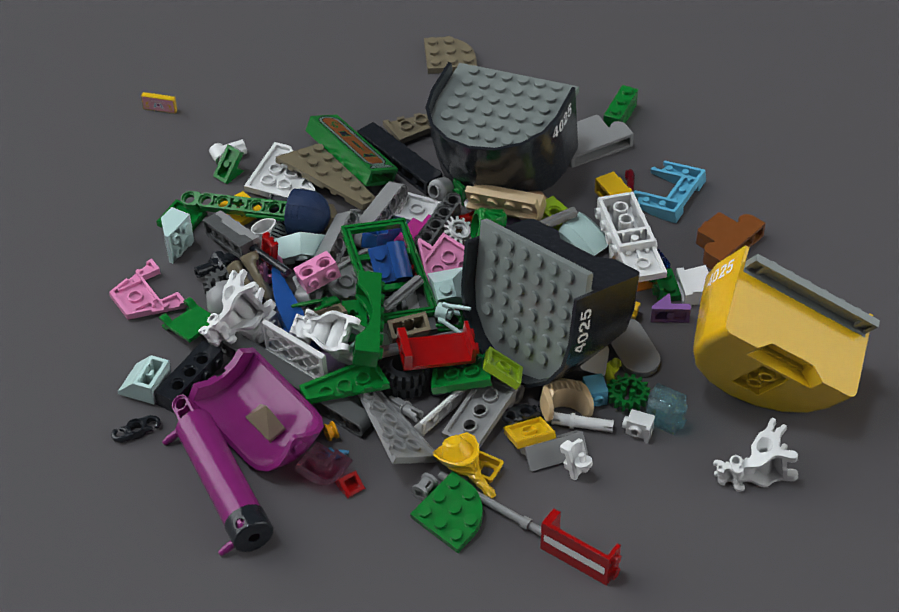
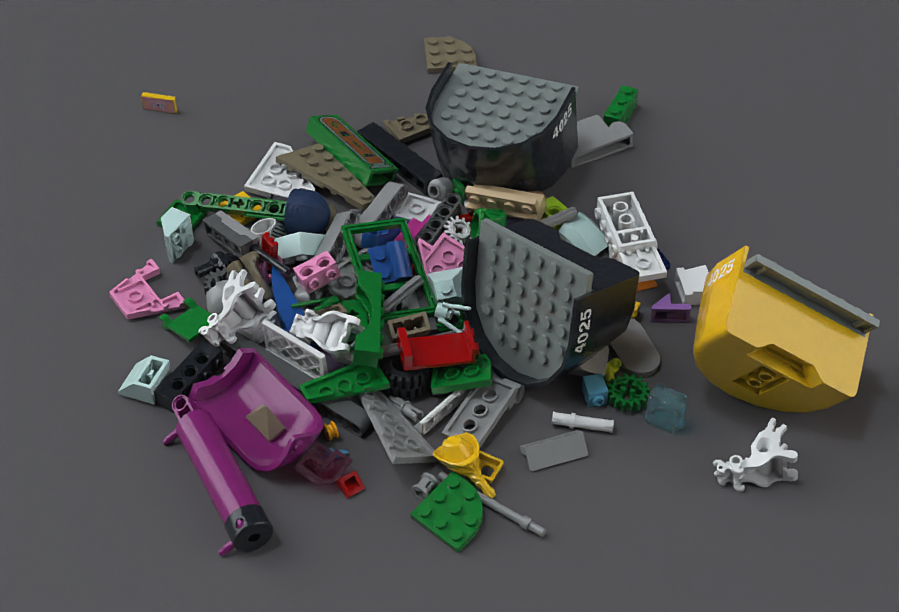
black piece [111,415,161,443] -> none
white piece [209,139,247,165] -> none
green slope [213,144,244,184] -> none
lime tile [482,346,523,390] -> none
black piece [501,404,544,424] -> none
yellow tile [503,416,556,449] -> none
tan animal [540,378,594,422] -> none
red panel [540,508,622,586] -> none
white hips [560,438,593,480] -> none
yellow brick [594,171,633,197] -> none
white brick [622,409,655,444] -> none
dark red piece [625,169,635,191] -> none
medium azure wedge [634,161,706,223] -> none
green bracket [649,268,681,301] -> none
dark orange brick [696,212,766,270] -> none

